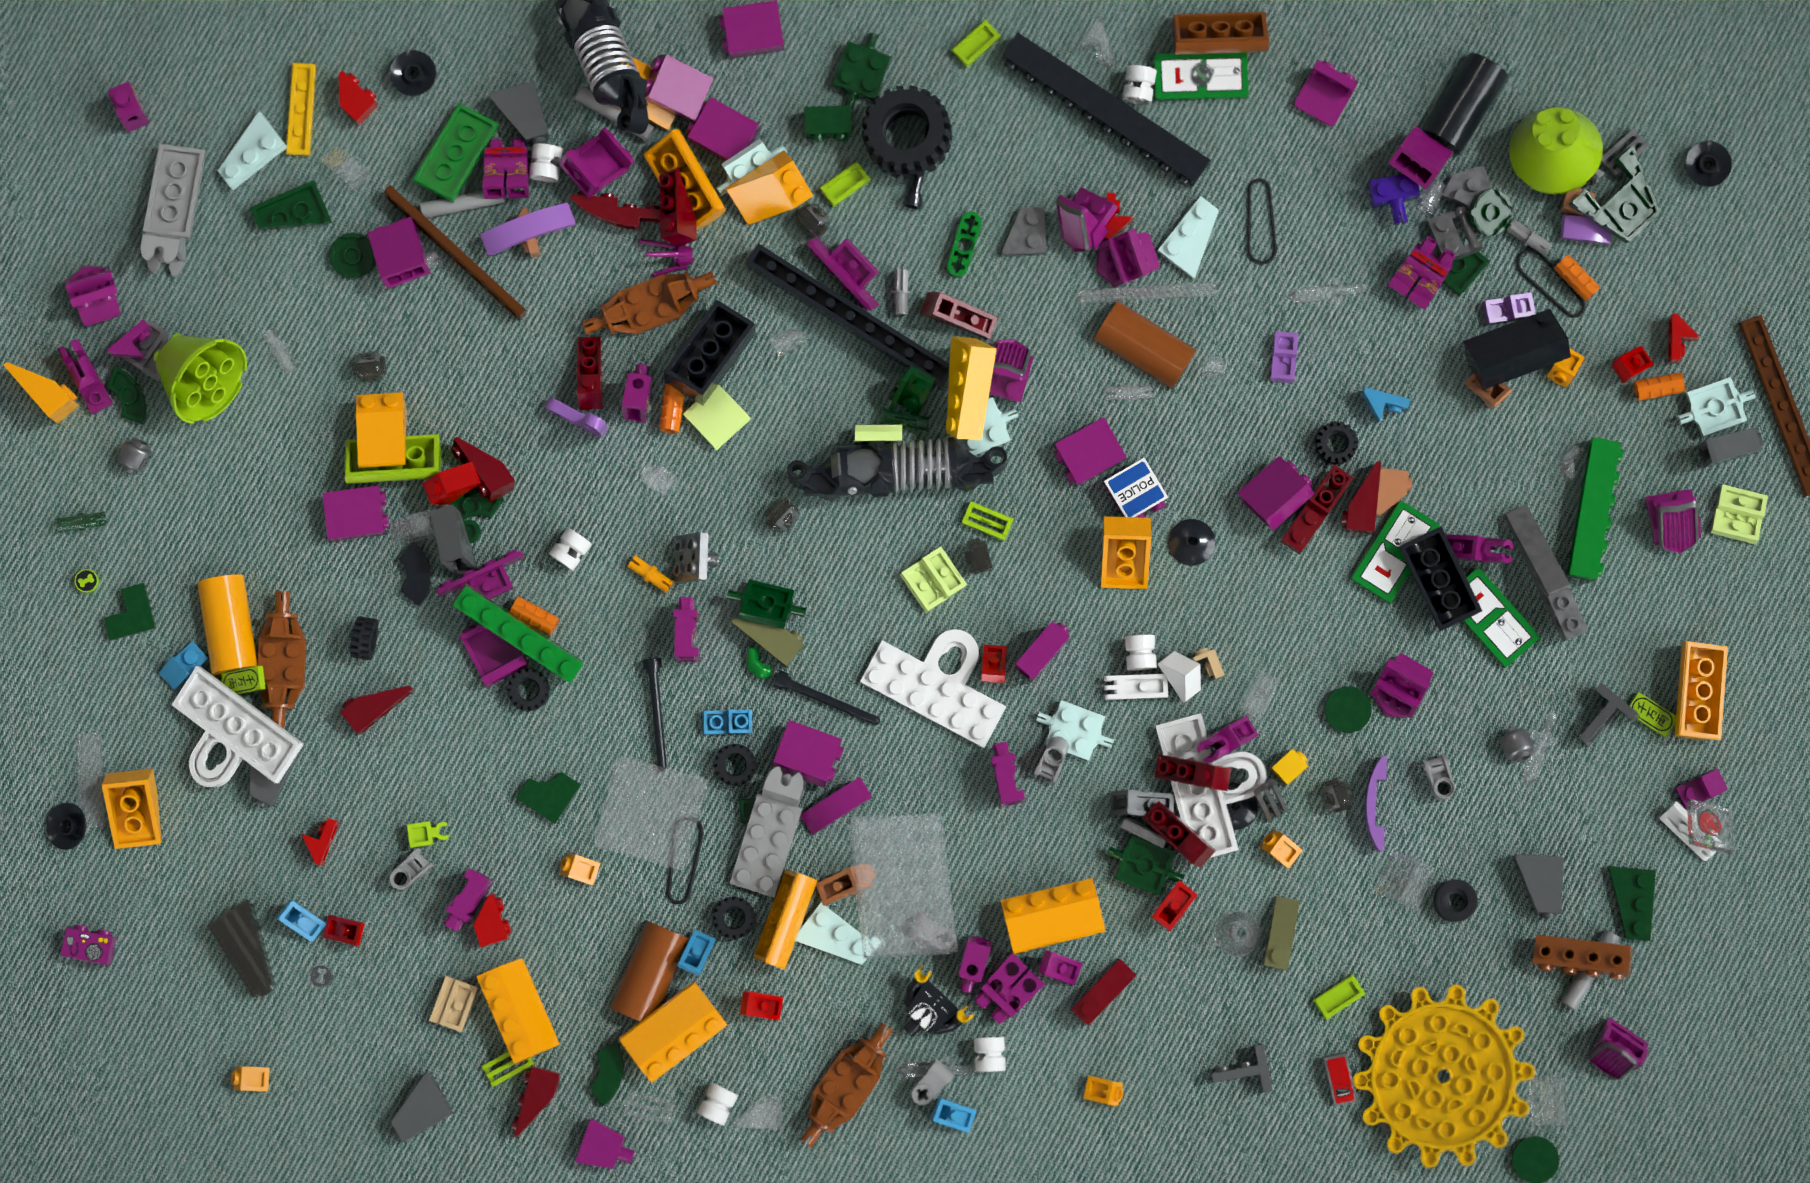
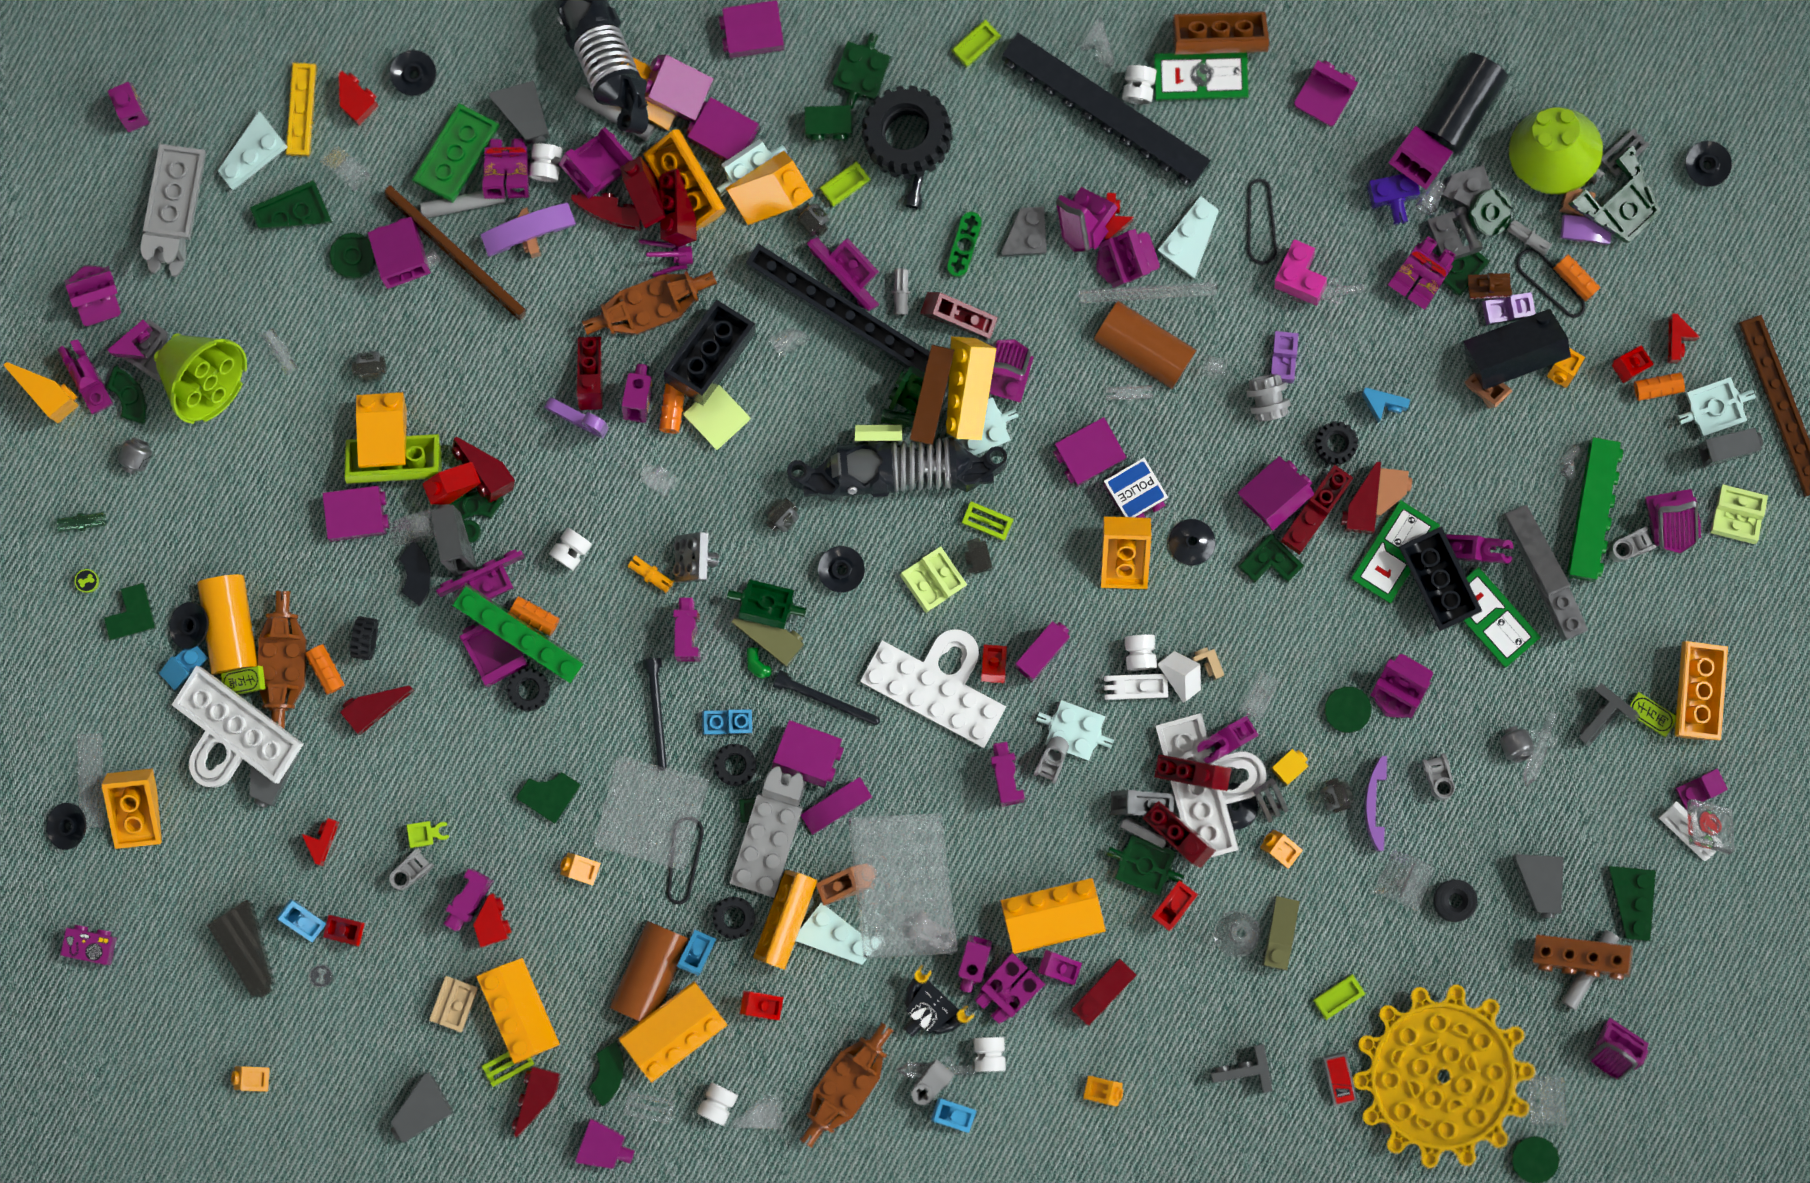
none -> black dish [170,602,209,649]
none -> orange axle [305,644,345,695]
none -> dark red slope [620,156,665,228]
none -> black dish [818,546,865,593]
none -> reddish brown slope [910,344,955,445]
none -> dark green tile [1238,533,1304,583]
none -> light grey piece [1246,374,1291,421]
none -> dark pink brick [1274,239,1327,306]
none -> reddish brown hips [1467,272,1512,299]
none -> light grey piece [1608,526,1656,562]

